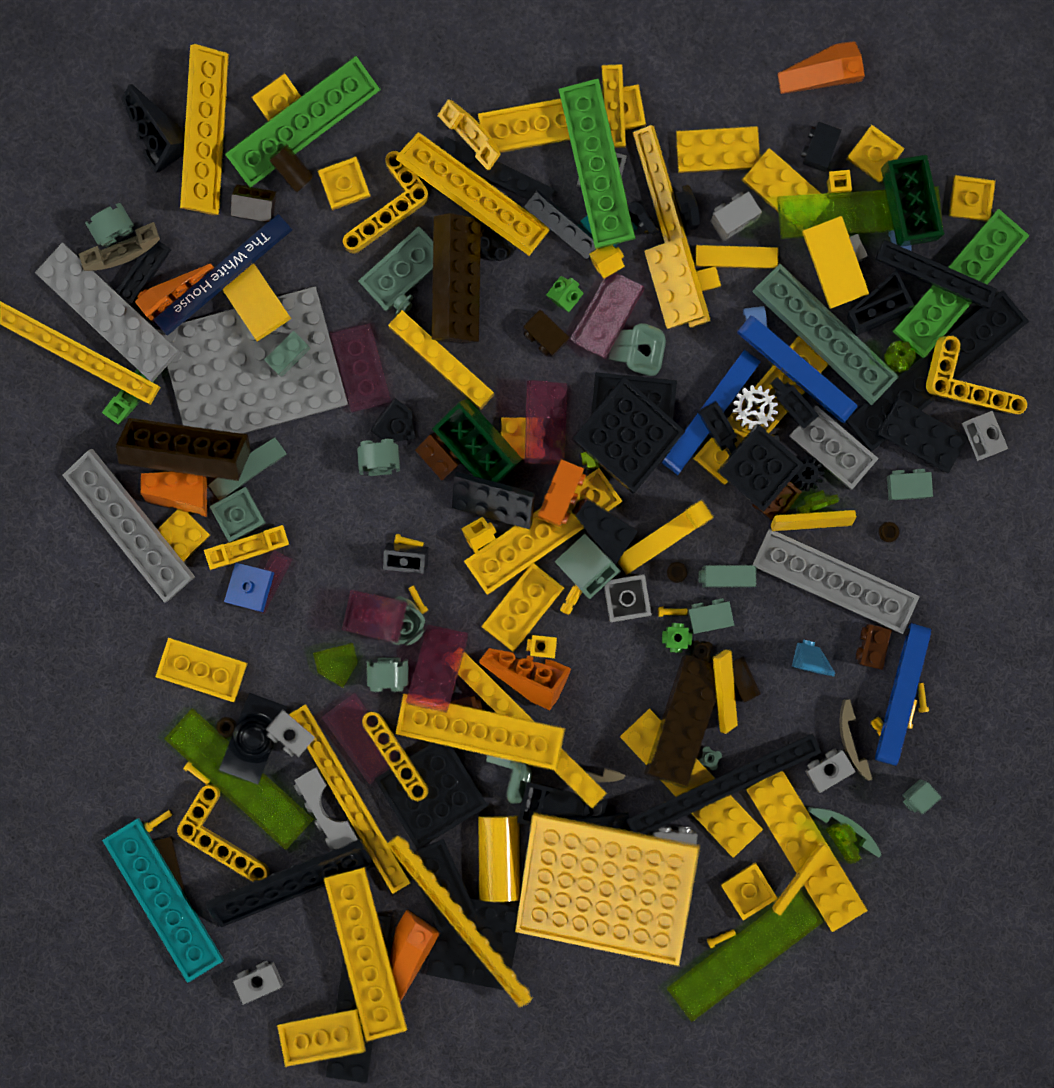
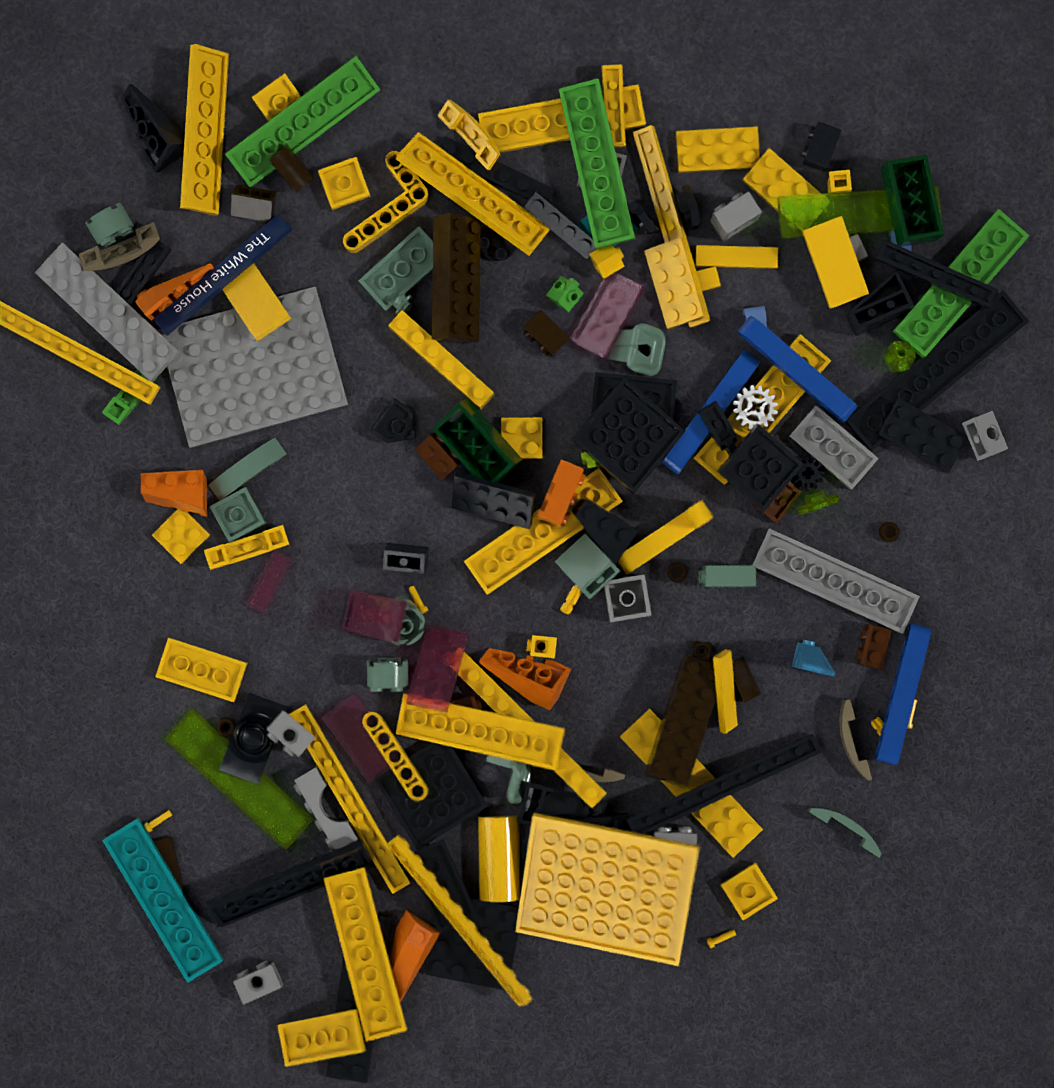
light grey plate [63,449,195,603] -> none
dark brown brick [115,418,250,481] -> none
yellow beam [177,784,269,882] -> none
yellow piece [183,761,211,785] -> none
blue plate [224,562,274,612] -> none
sand green brick [264,331,311,377] -> none
clear neon green plate [313,643,358,688] -> none
clear pink tile [331,323,391,413] -> none
sand green brick [357,439,400,476] -> none
yellow piece [394,534,424,546] -> none
yellow brick [461,517,496,554] -> none
yellow tile [481,563,564,652] -> none
clear pink plate [525,380,567,465] -> none
yellow piece [658,607,688,617] -> none
bright green brick [662,623,692,653] -> none
clear neon green plate [666,890,824,1022] -> none
sand green brick [688,598,734,634] -> none
sand green plate [698,746,722,770] -> none
yellow plate [746,771,868,932] -> none
sand green plate [752,264,899,405] -> none
black hinge [770,377,819,430] -> none
yellow tile [771,510,856,531] -> none
yellow tile [772,842,830,916] -> none
orange wedge [778,41,865,94] -> none
light grey brick [805,748,855,793] -> none
clear neon green plate [826,823,862,864] -> none
yellow plate [847,125,905,183] -> none
sand green brick [887,469,933,501] -> none
sand green brick [902,779,941,814] -> none
yellow piece [918,683,929,713] -> none
yellow beam [926,336,1027,414] -> none
yellow tile [949,175,995,221] -> none

